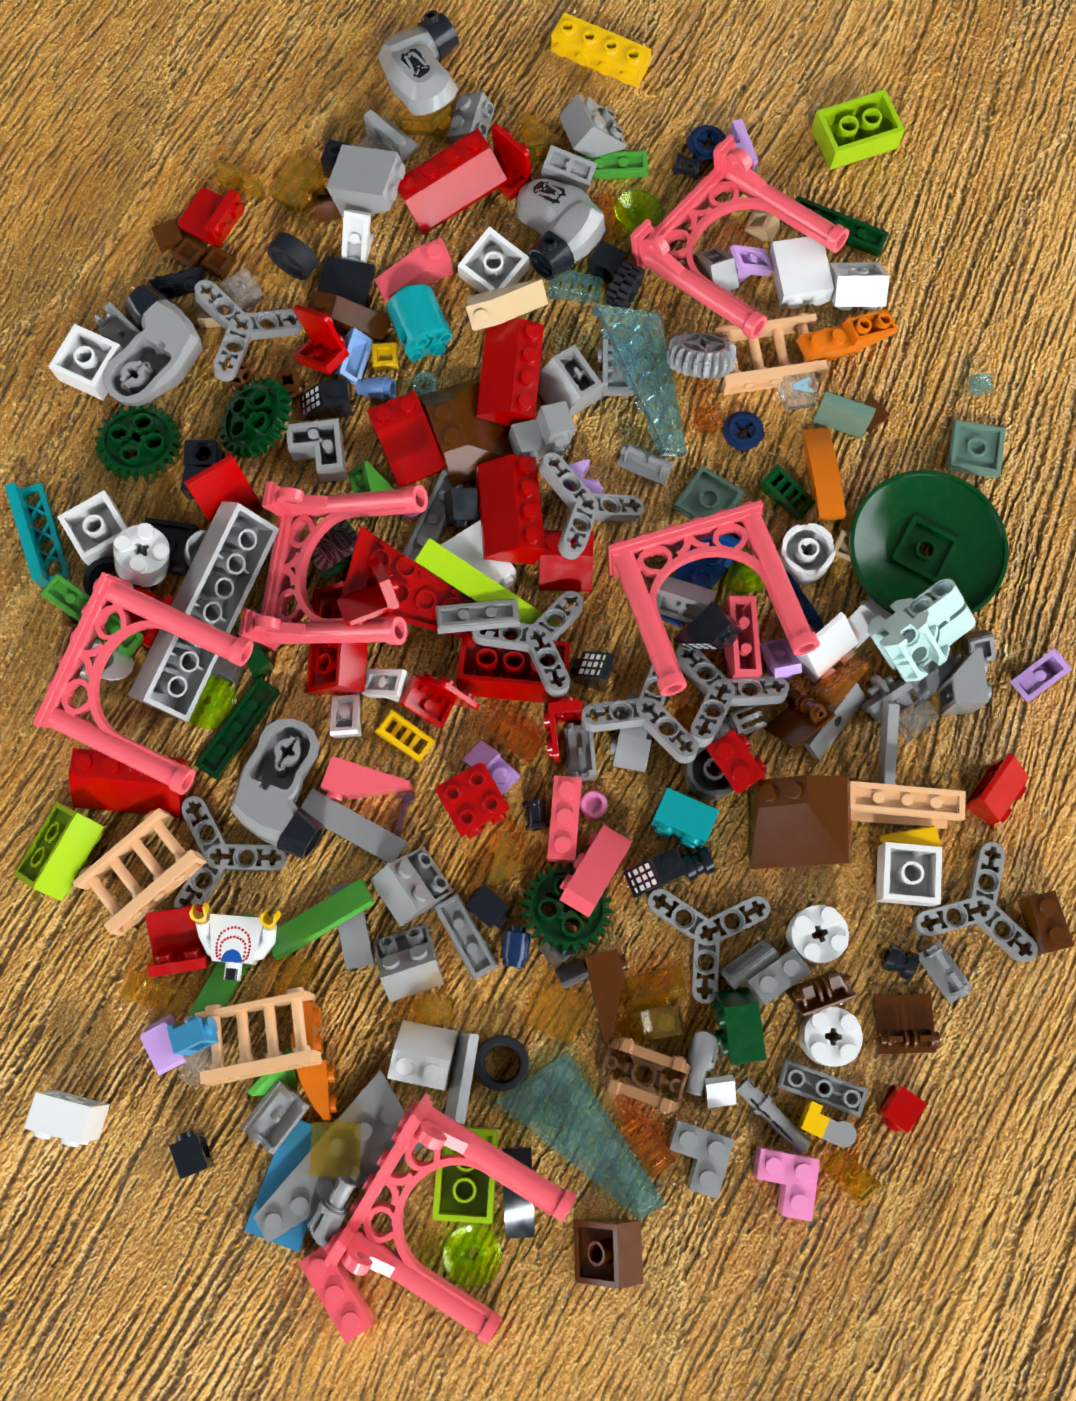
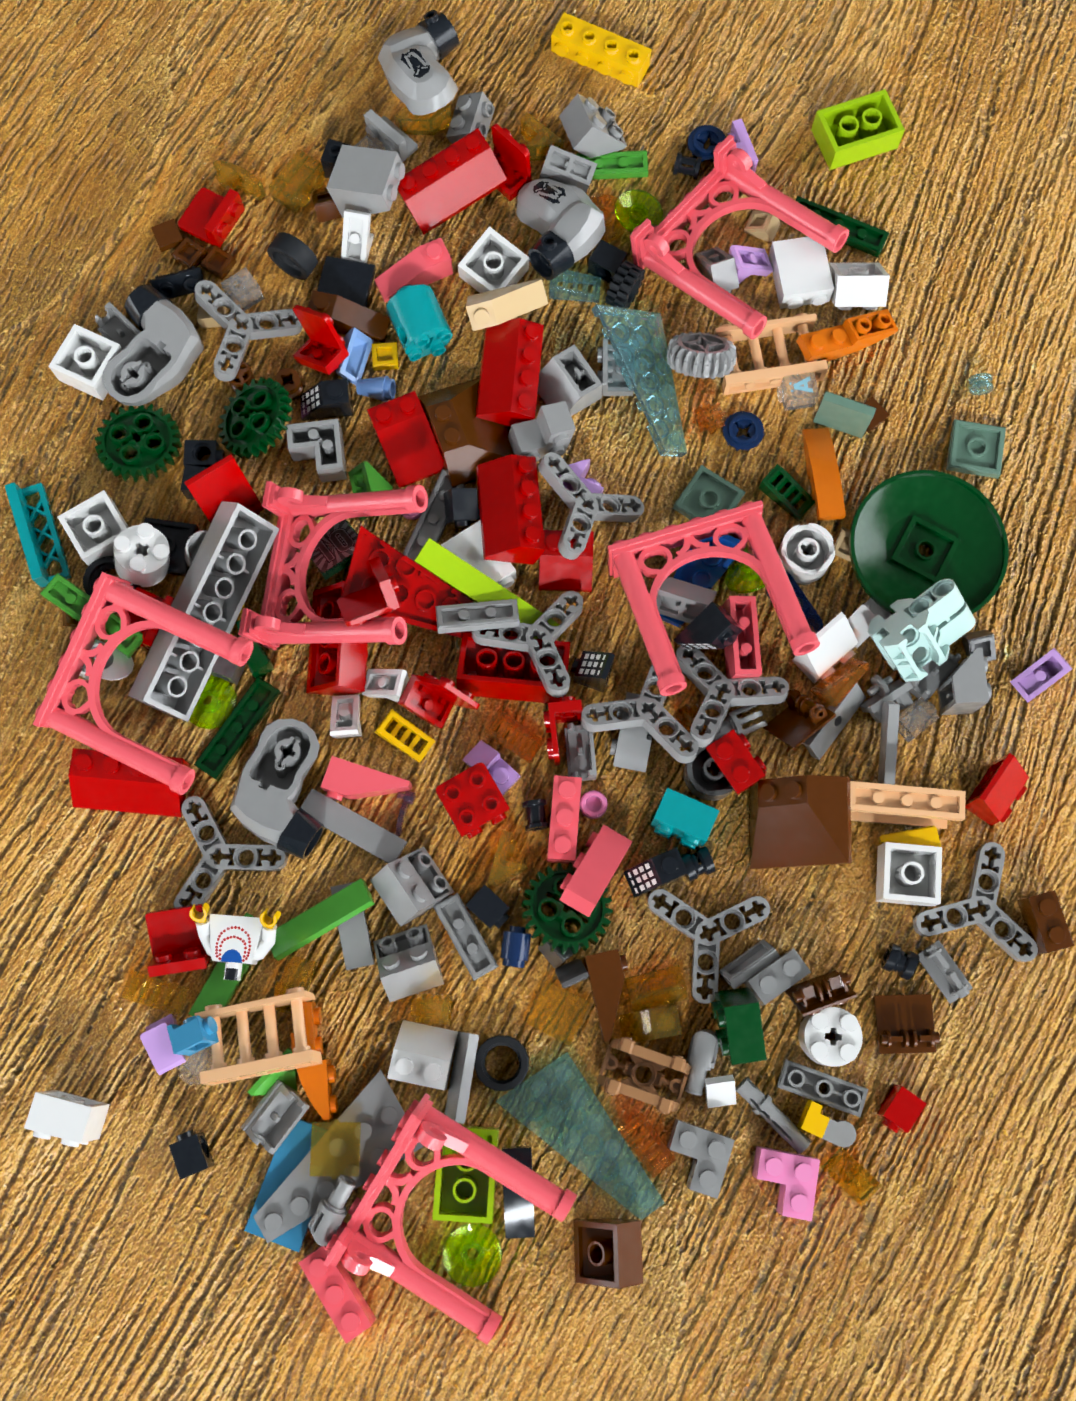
lime slope [13,801,104,901] -> none
light nougat fence [72,808,207,936] -> none
clear light blue bush [413,371,437,396] -> none
light grey hinge [616,443,674,486] -> none
lavender slope [760,638,802,680] -> none
white brick [786,905,849,964] -> none

